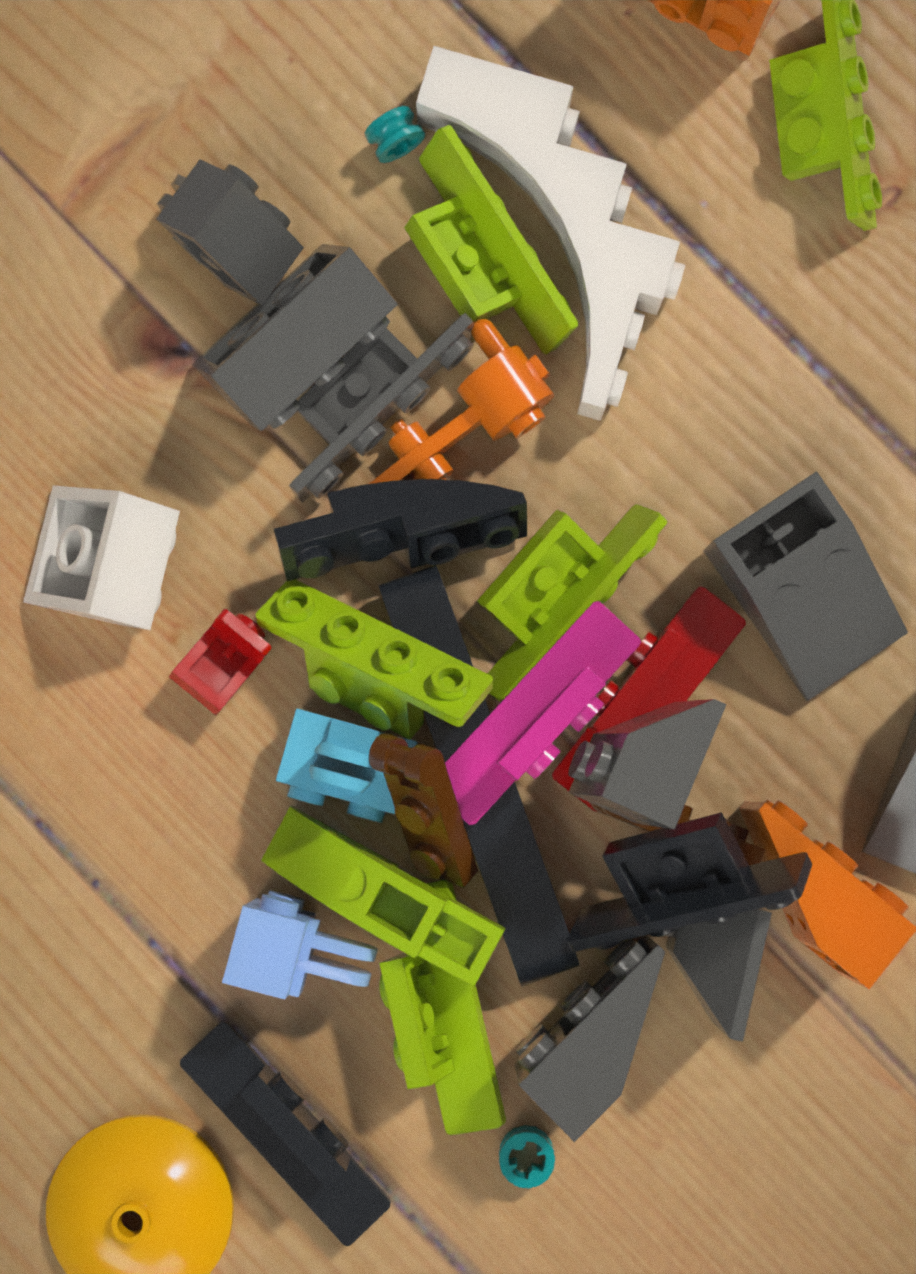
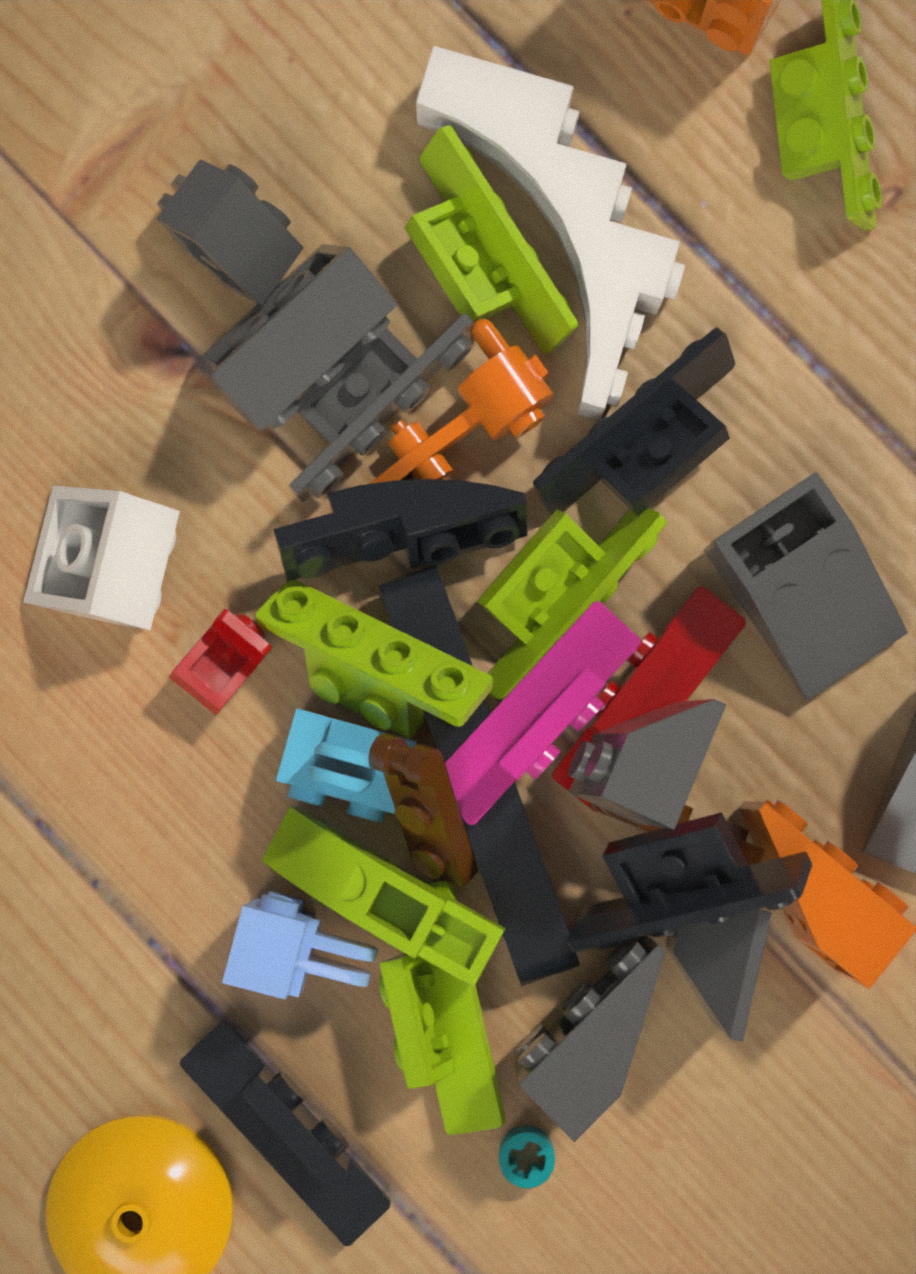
teal bush [364,106,425,163] -> none
none -> black bracket [533,327,735,516]

